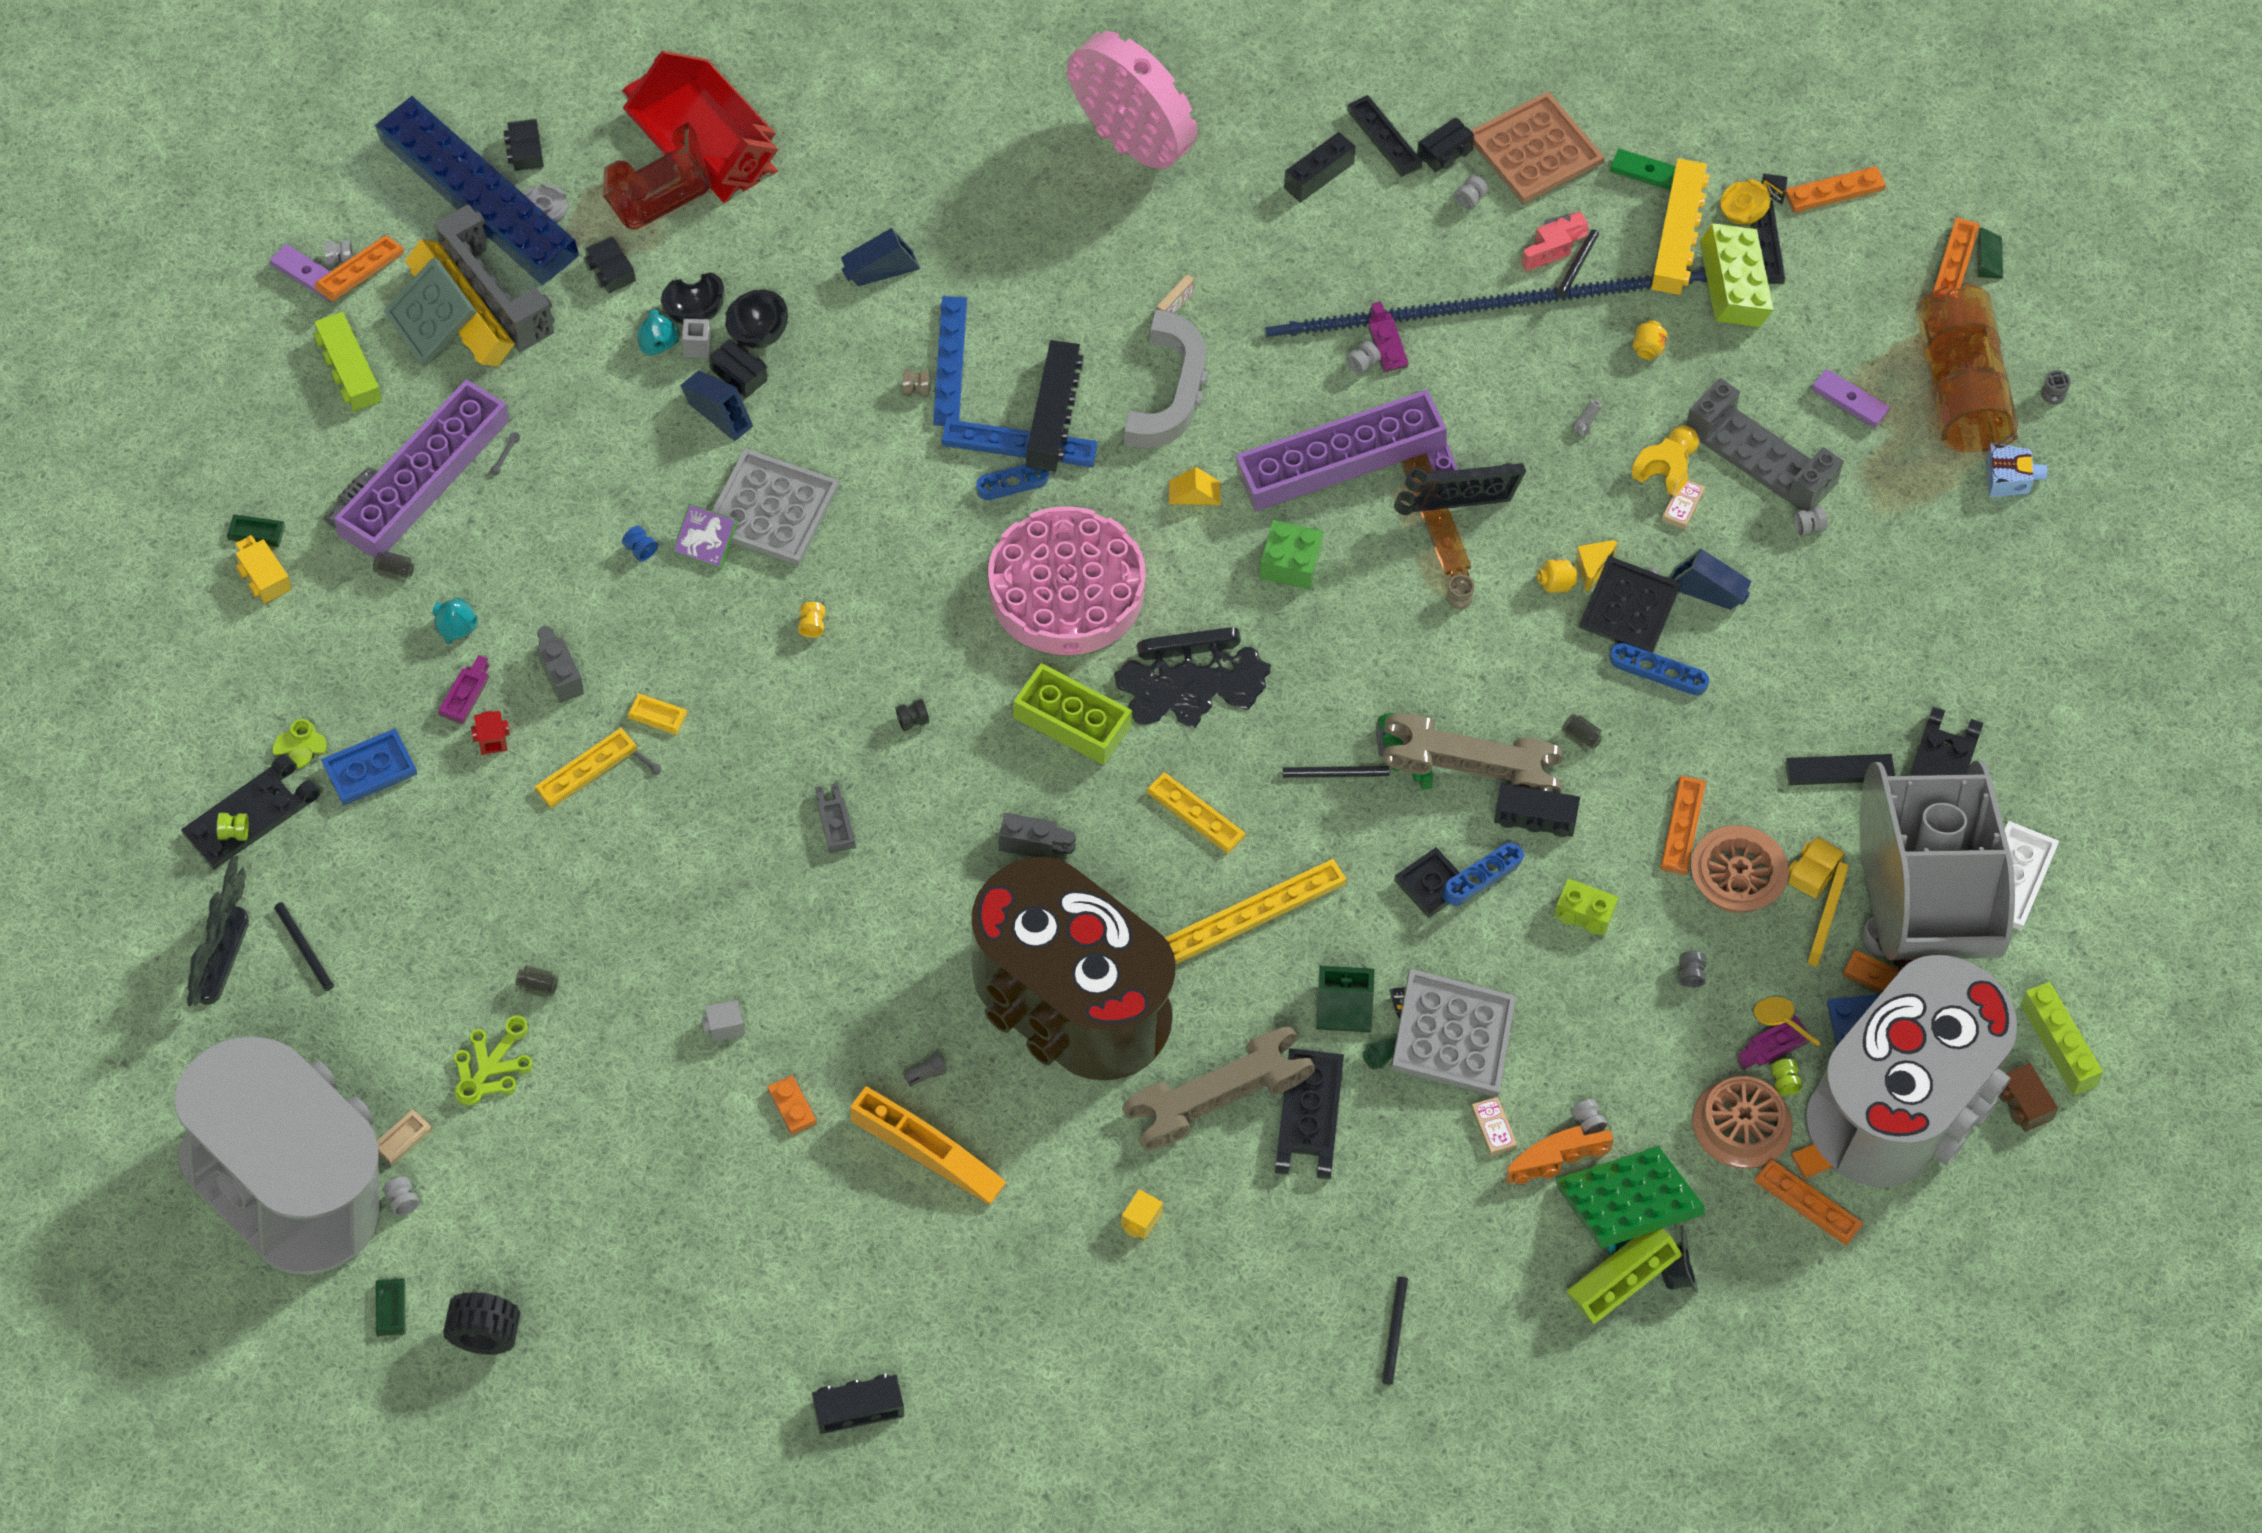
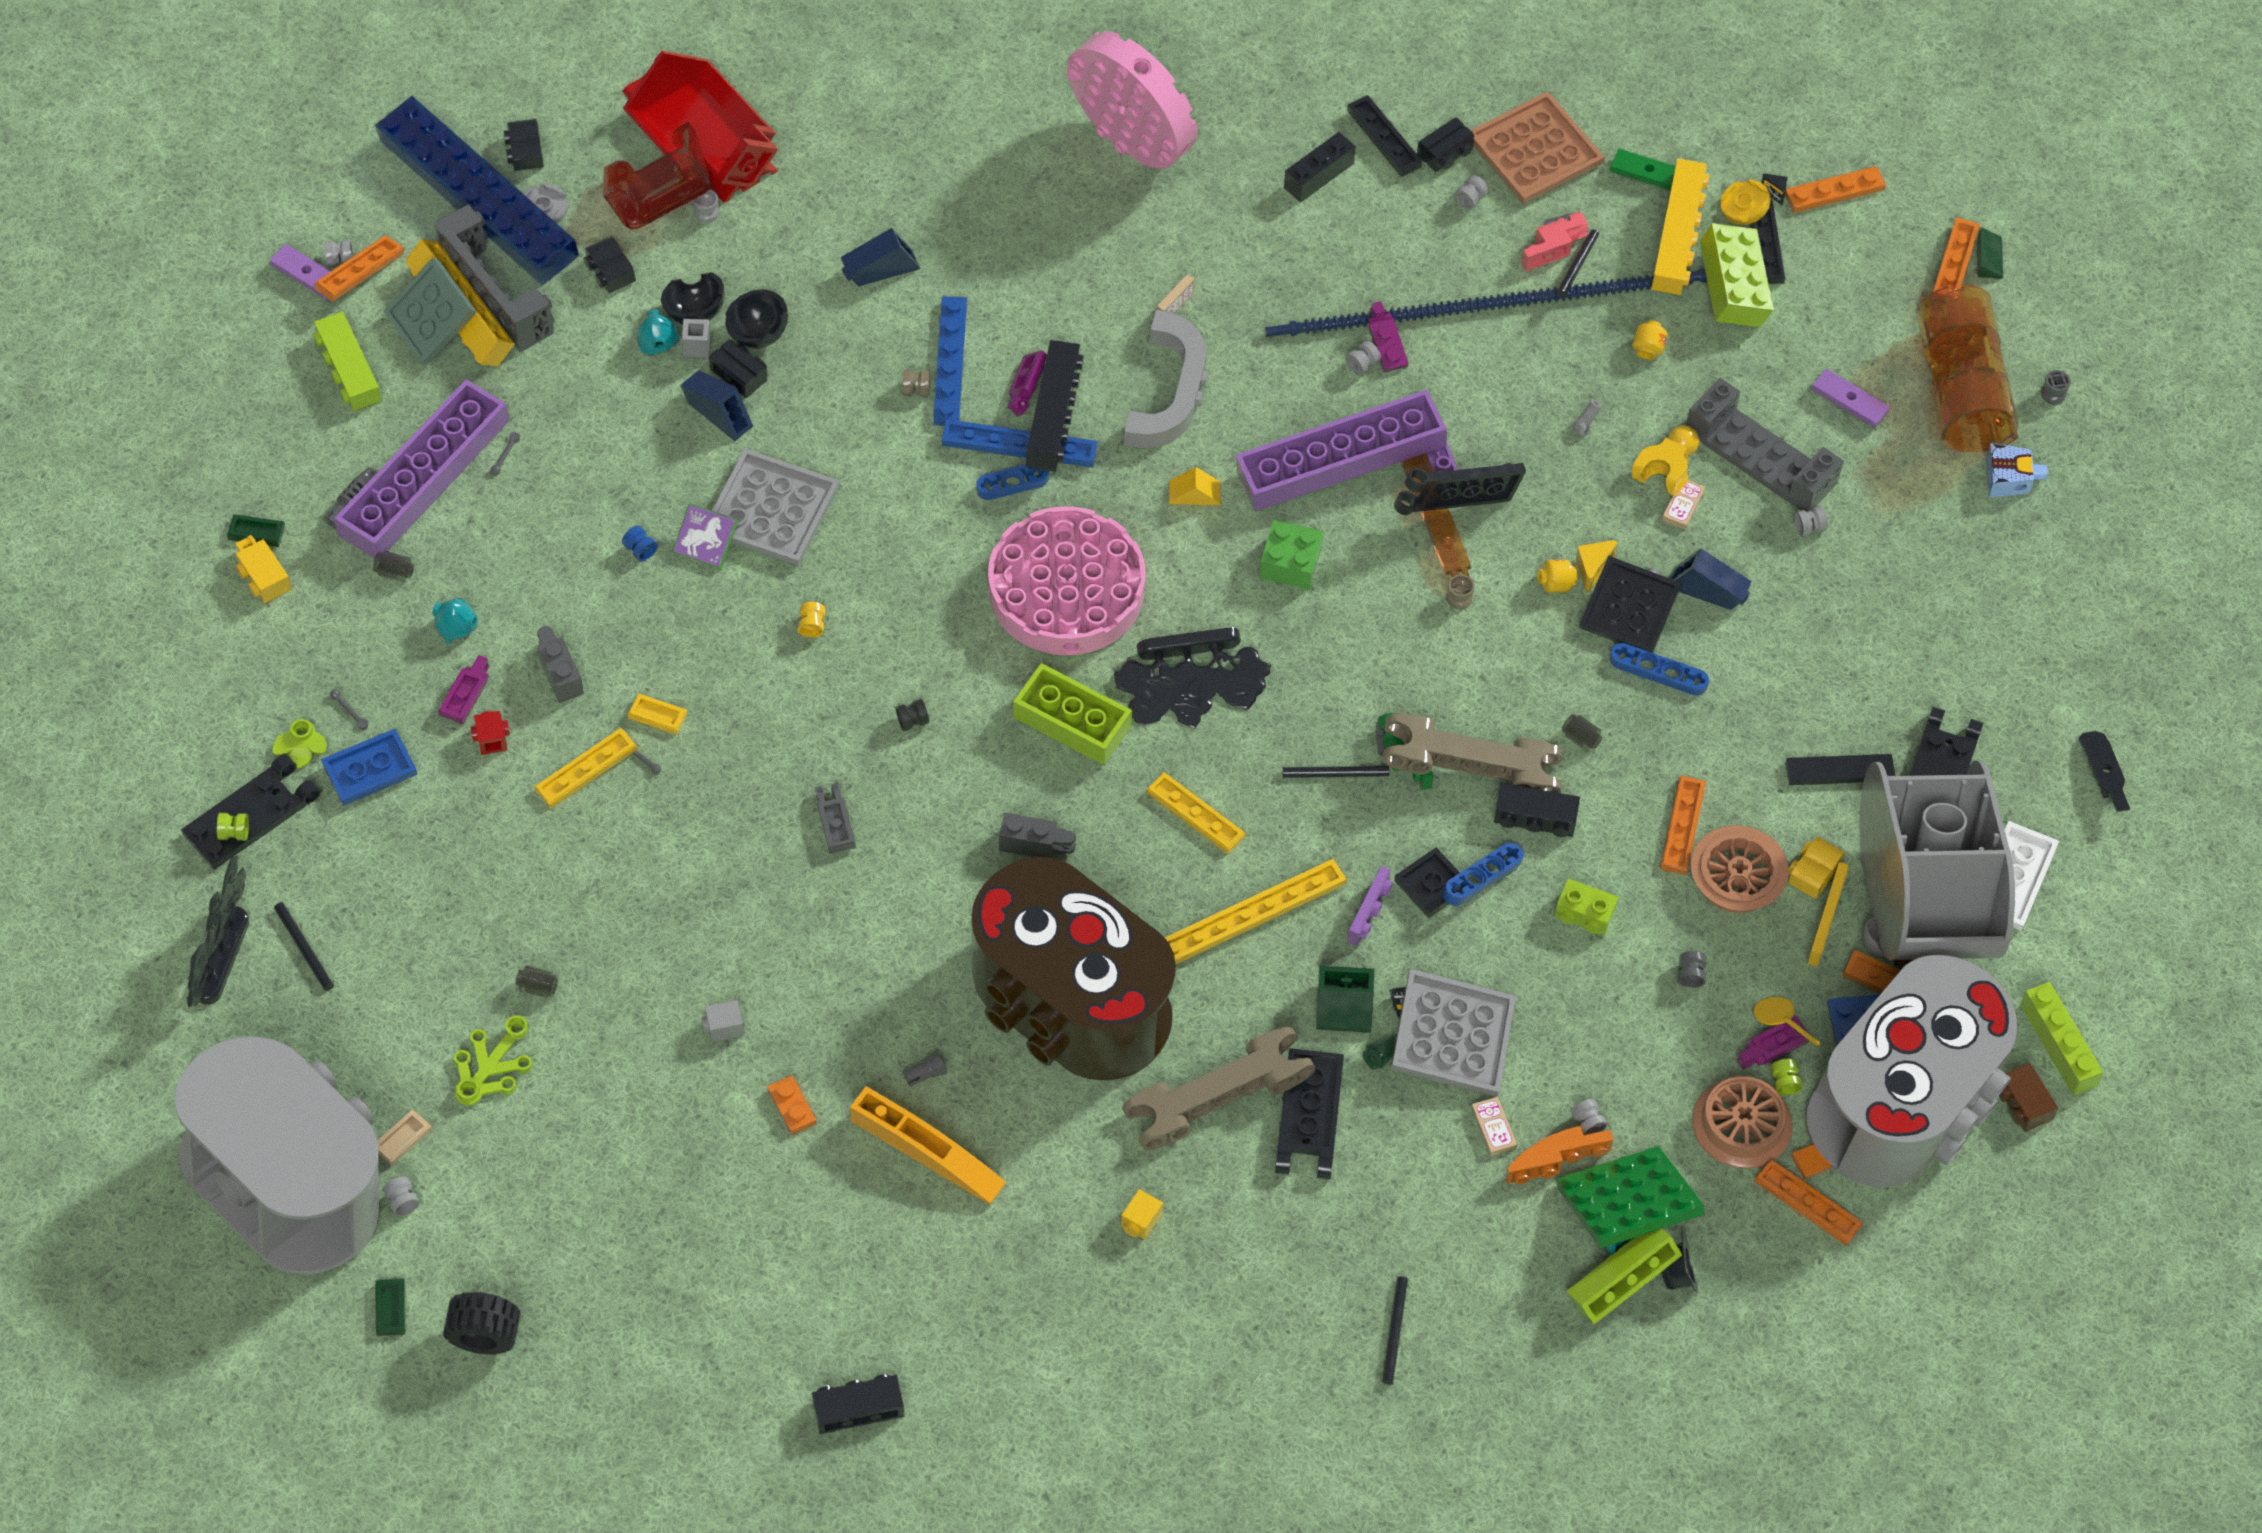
none -> dark grey hinge [330,689,368,730]
none -> light grey wheel [693,189,719,223]
none -> magenta hinge [1007,350,1047,416]
none -> medium lavender tile [1347,866,1393,946]
none -> black piece [2079,731,2130,812]

